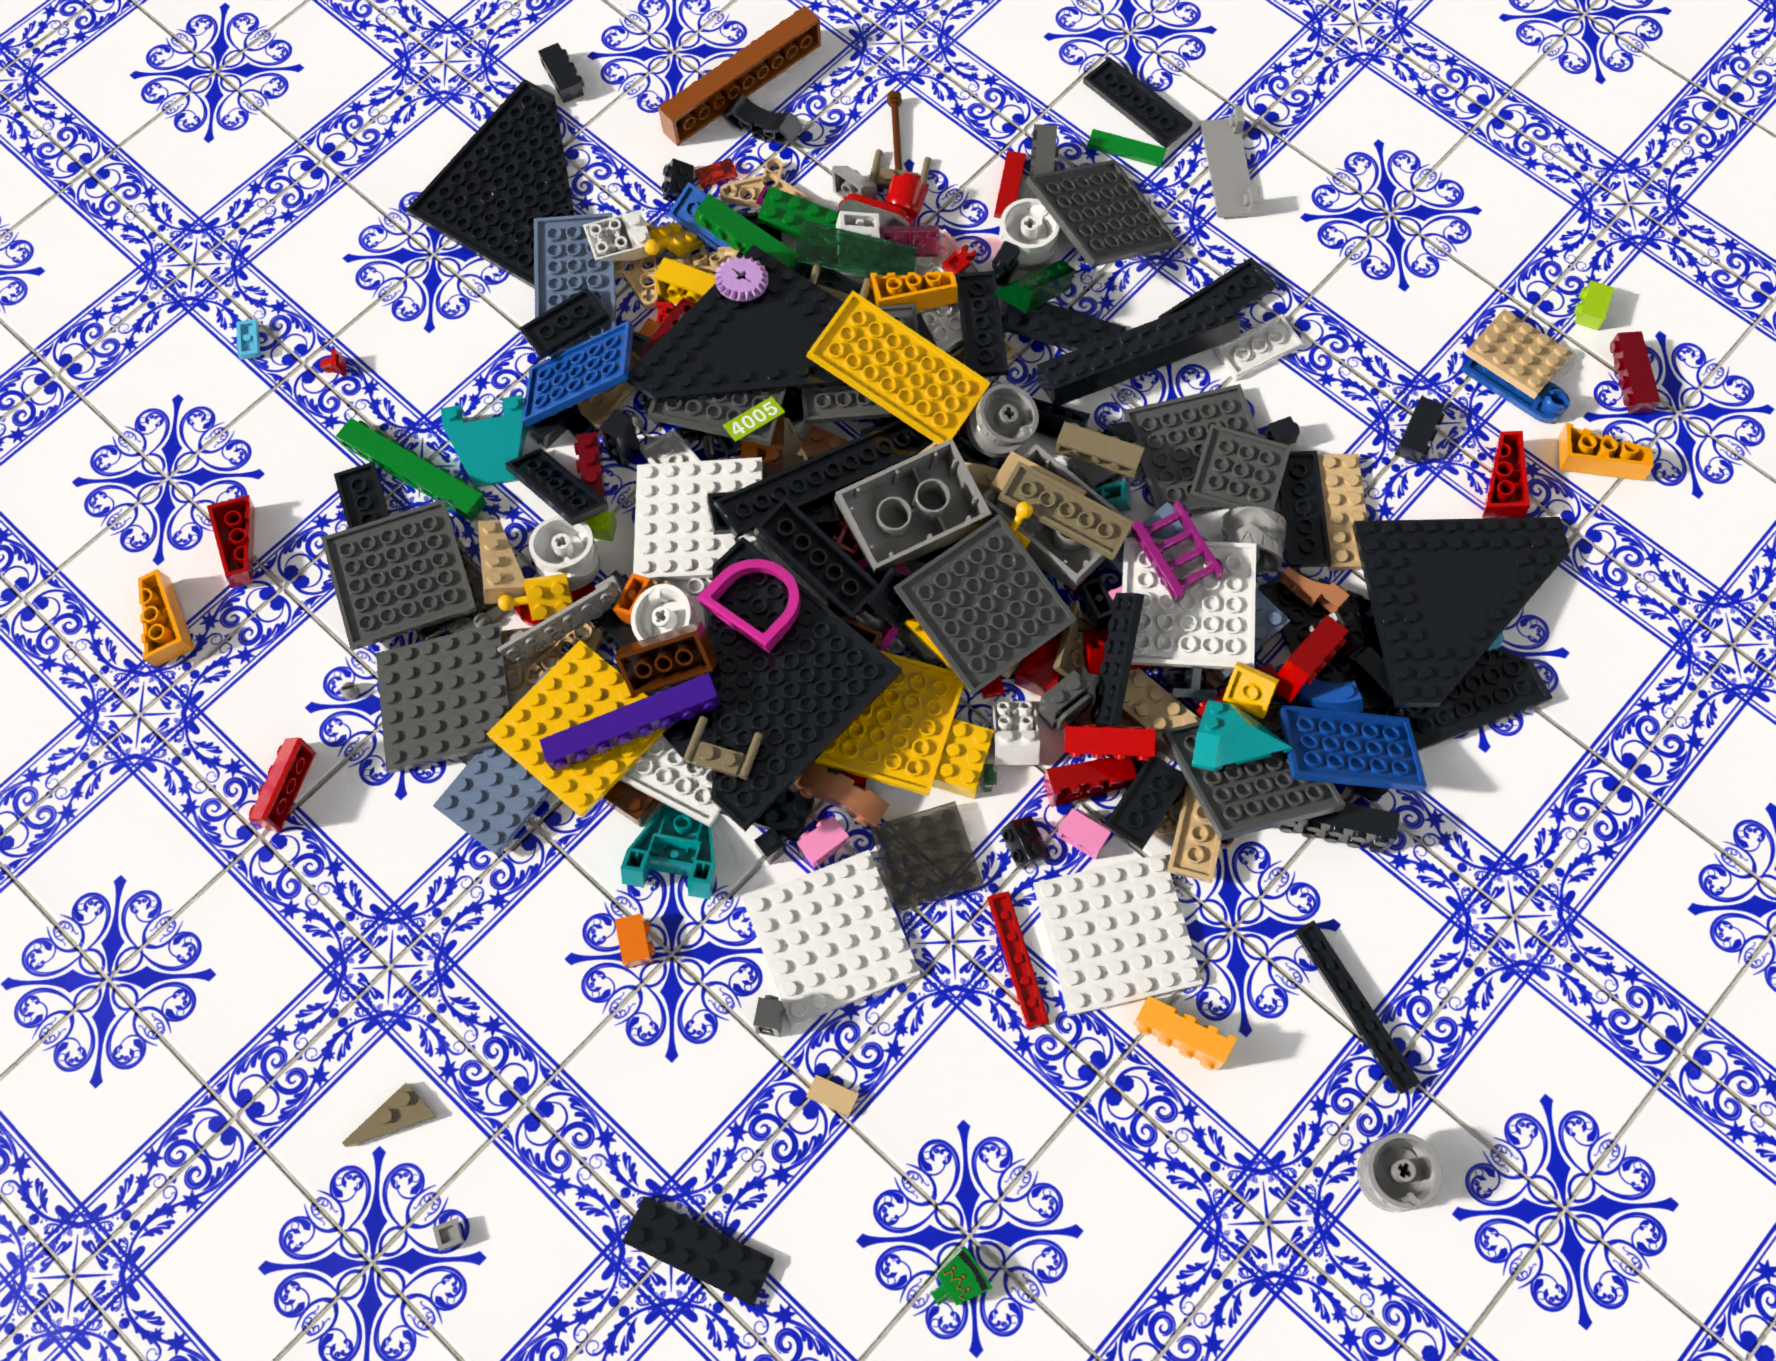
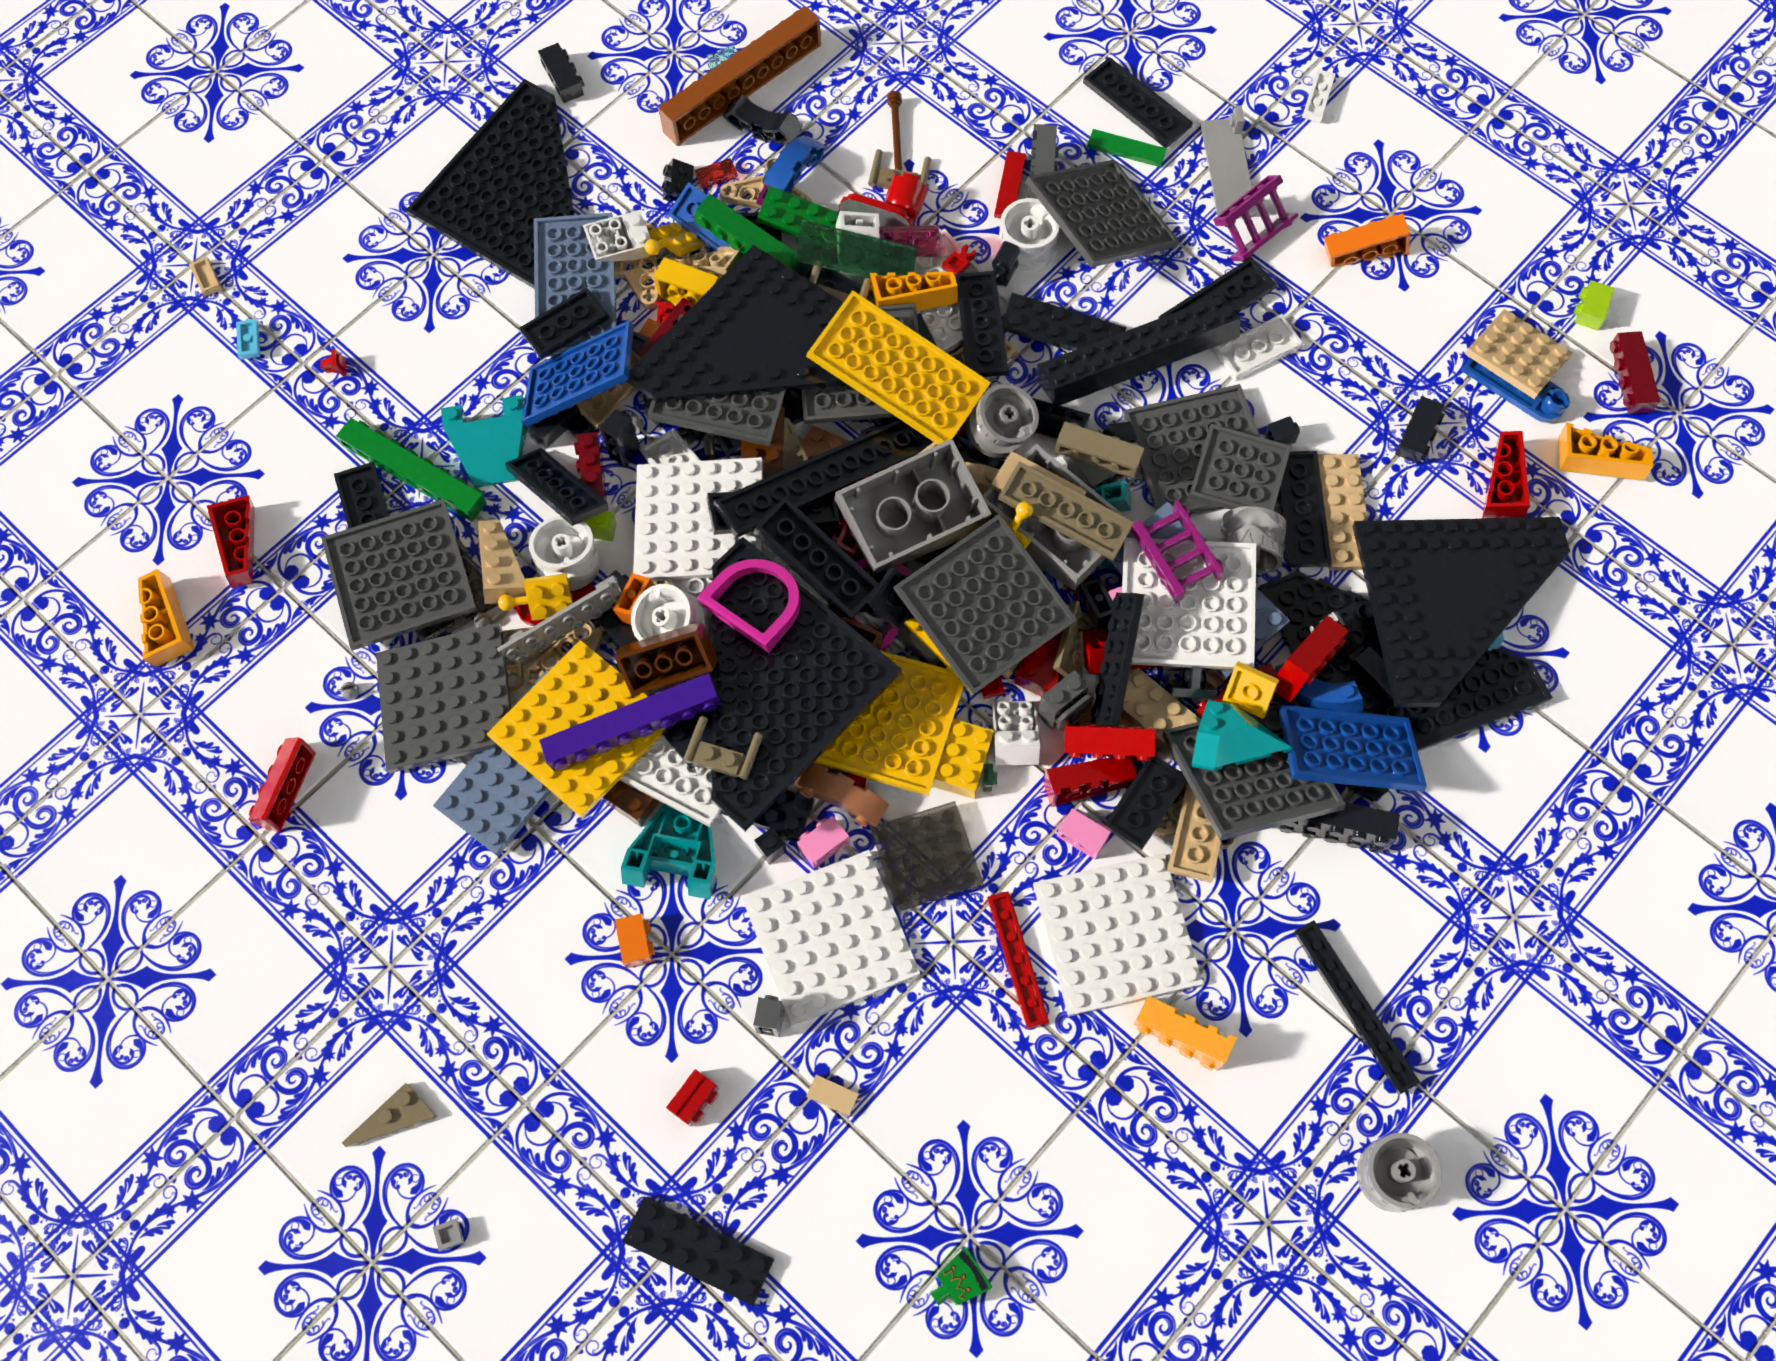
lavender gear [715,255,768,301] -> none
lime sticker [722,396,785,442] -> none
light grey slope [832,166,877,199] -> none
dark green slope [994,260,1076,313] -> none
black bracket [1000,816,1050,869] -> none
nougat slope [1279,567,1350,613] -> none
none -> tan tile [189,257,223,297]
none -> red brick [666,1069,719,1127]
none -> clear light blue plate [707,45,737,70]
none -> blue brick [763,136,827,194]
none -> magenta fence [1213,175,1299,262]
none -> white plate [1302,69,1335,122]
none -> orange wedge [1324,213,1410,267]

